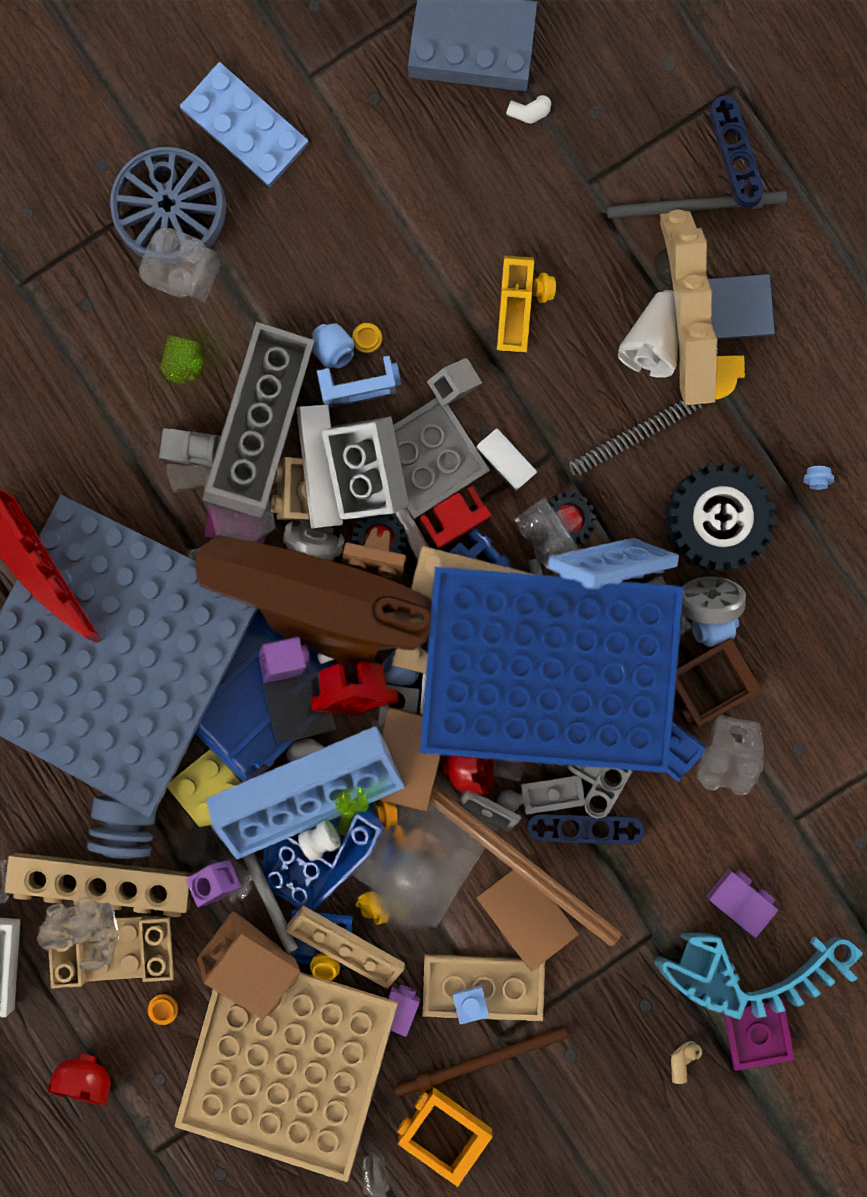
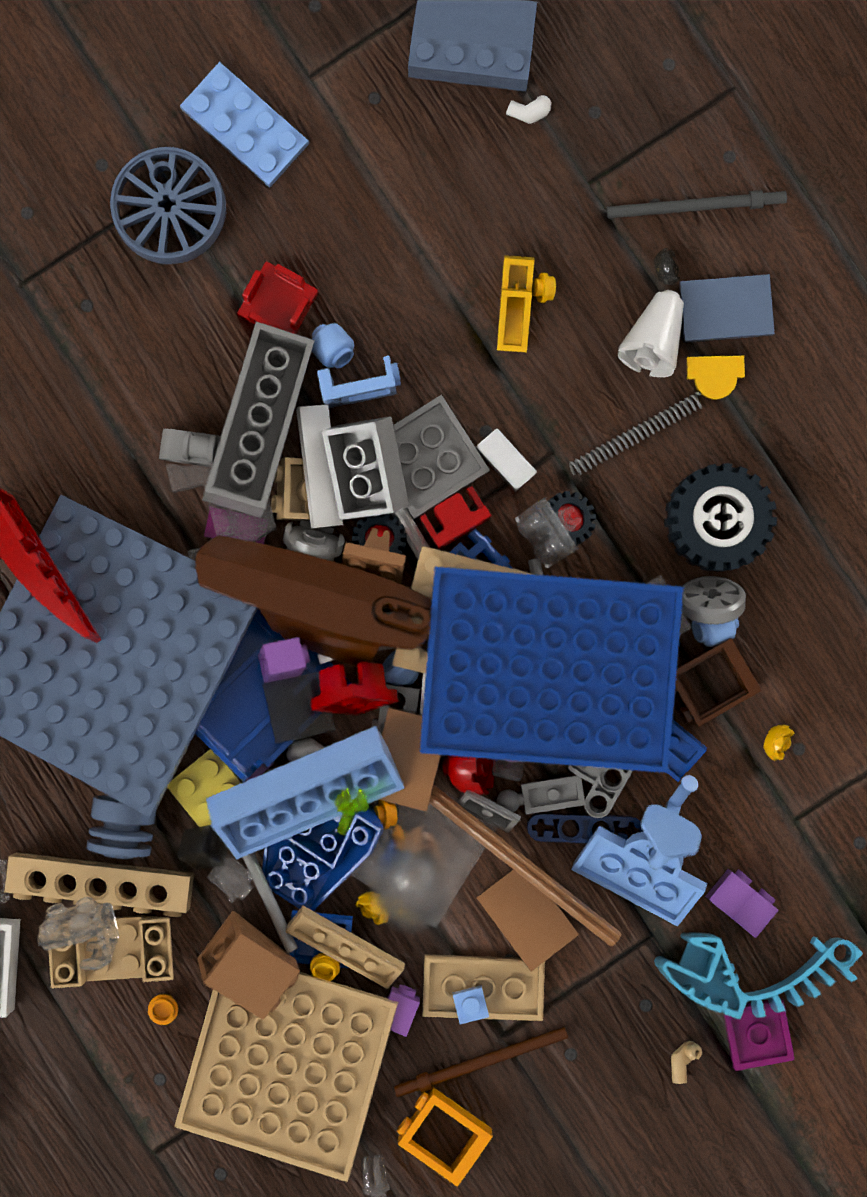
red cylinder [47,1053,111,1105] -> none
clear piece [139,227,221,302] -> none
clear neon green brick [160,335,203,384] -> none
medium lavender brick [186,860,242,907] -> none
white wheel [298,820,341,861] -> none
yellow plate [352,323,382,353] -> none
light grey brick [427,358,482,407] -> none
light blue plate [548,538,679,589] -> none
tan arch [660,210,717,405] -> none
clear piece [697,715,764,795] -> none
dark blue beam [710,95,763,208] -> none
light blue plate [804,466,834,490] -> none
none -> red panel [237,261,319,334]
none -> light blue plate [571,775,707,927]
none -> yellow plate [763,725,794,761]

